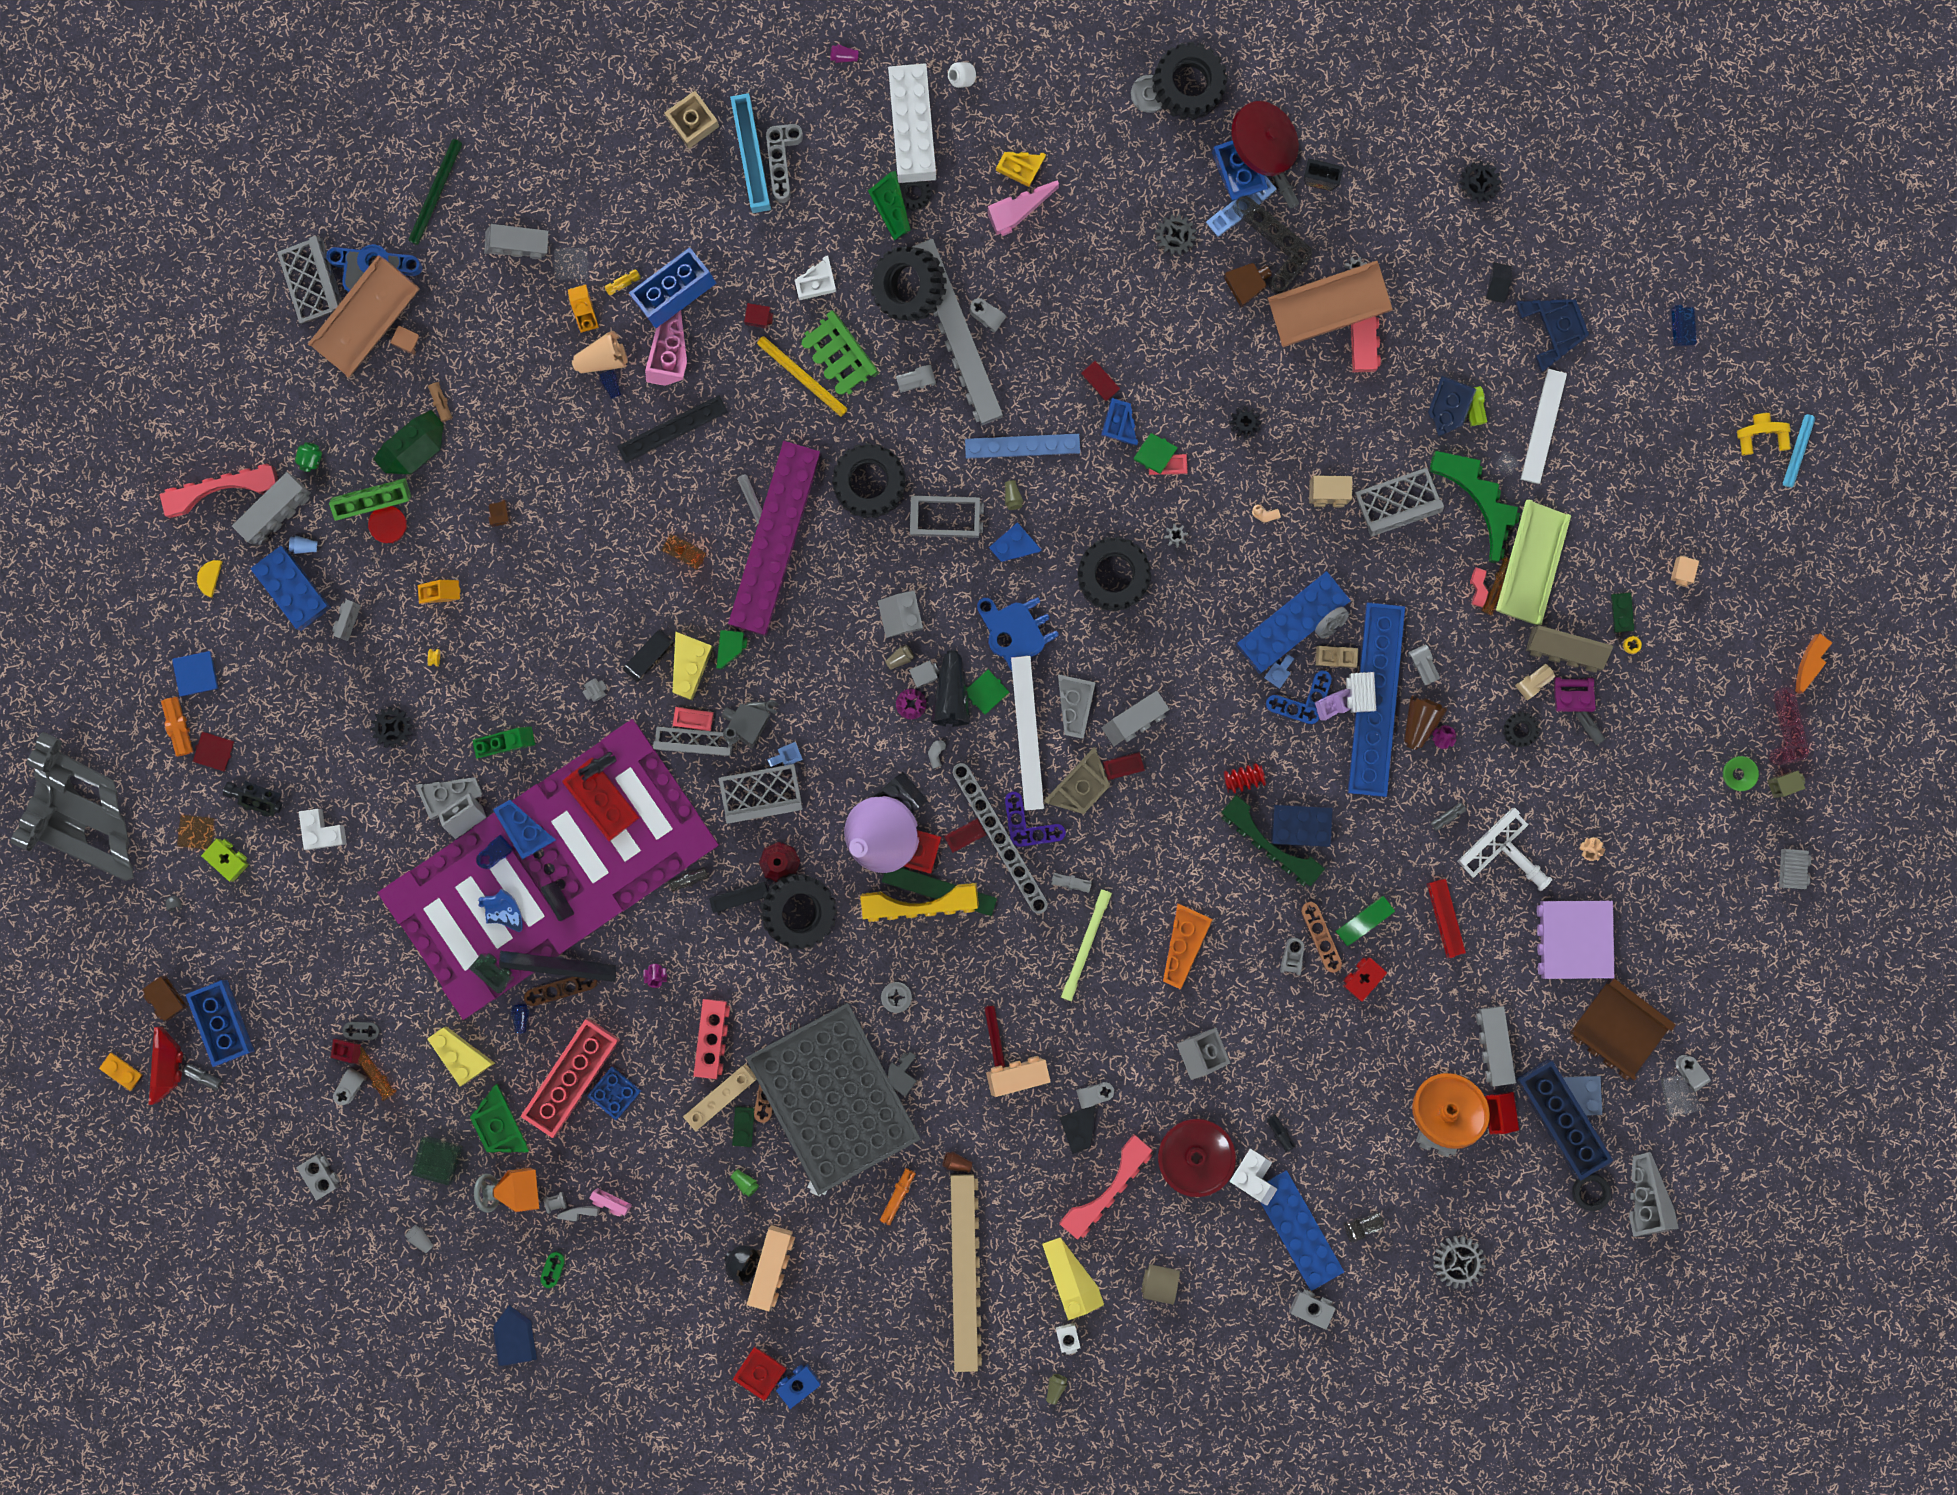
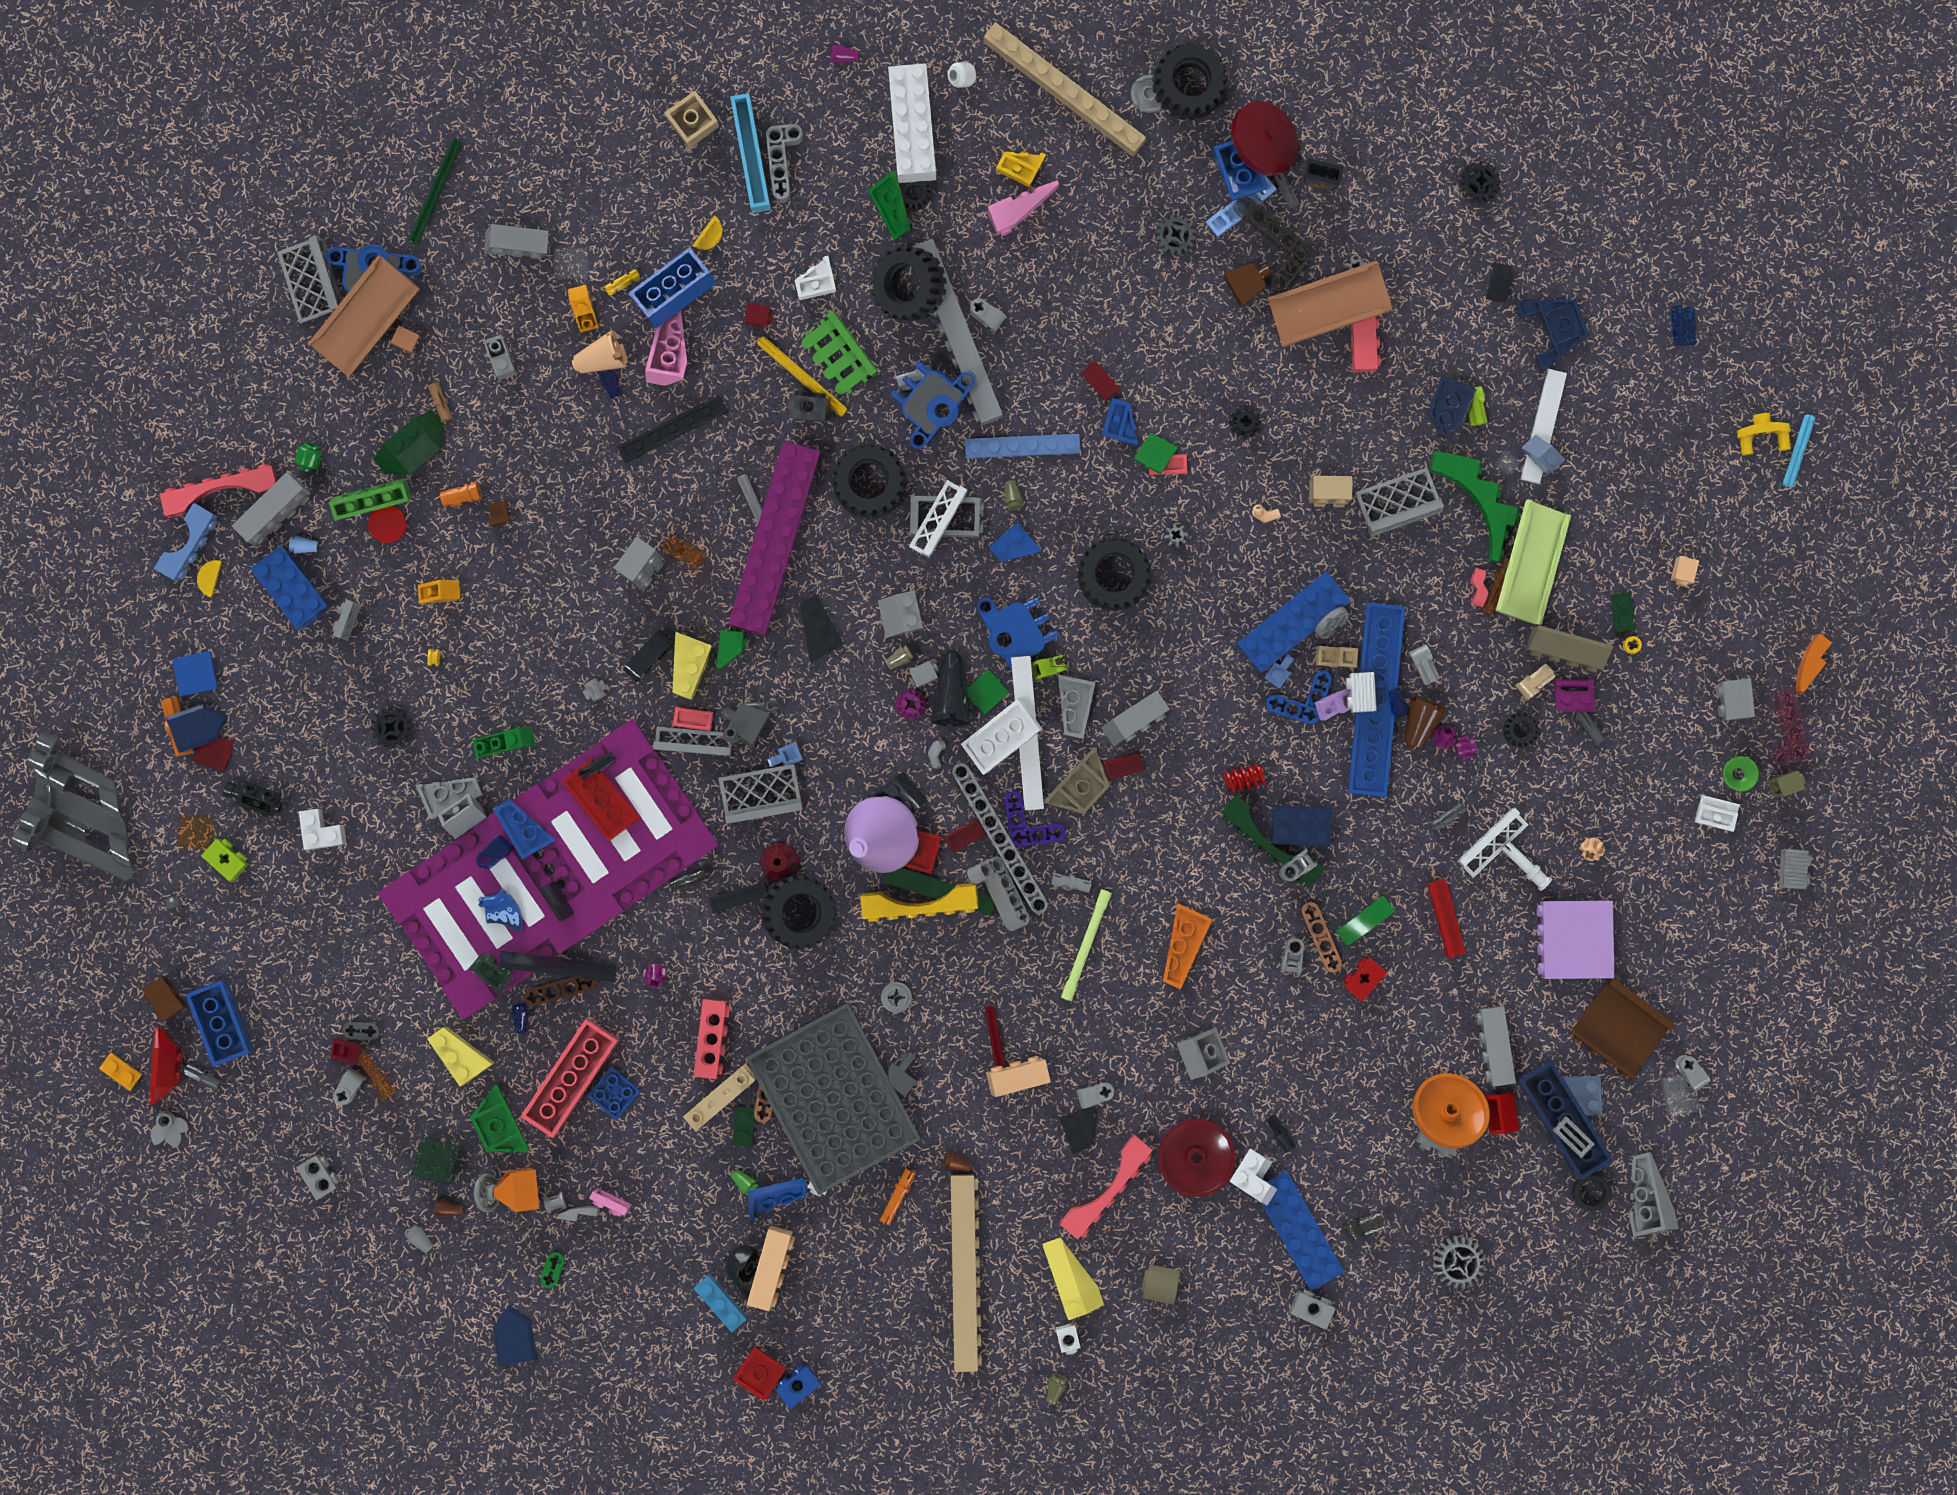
none -> light grey plate [151,1111,189,1148]
none -> medium blue arch [154,503,218,582]
none -> dark blue tile [165,704,228,753]
none -> copper cone [434,1198,463,1217]
none -> orange axle [440,481,482,507]
none -> light grey slope [483,335,517,380]
none -> light grey brick [614,536,664,589]
none -> yellow tile [692,215,723,250]
none -> dark azure brick [693,1273,748,1332]
none -> blue wing [748,1178,806,1221]
none -> black brick [788,391,831,422]
none -> black wing [800,594,844,663]
none -> piece [891,361,977,449]
none -> white fence [909,480,967,558]
none -> white plate [961,698,1042,775]
none -> light grey beam [967,856,1029,931]
none -> tan brick [984,22,1146,157]
none -> lime leg [1031,655,1068,681]
none -> light grey piece [1279,849,1318,882]
none -> clear blue cone [1388,688,1410,718]
none -> magenta gear [1454,736,1477,760]
none -> sand blue slope [1521,435,1565,476]
none -> light grey tile [1552,1116,1594,1158]
none -> white plate [1695,795,1740,832]
none -> light grey slope [1716,678,1755,721]

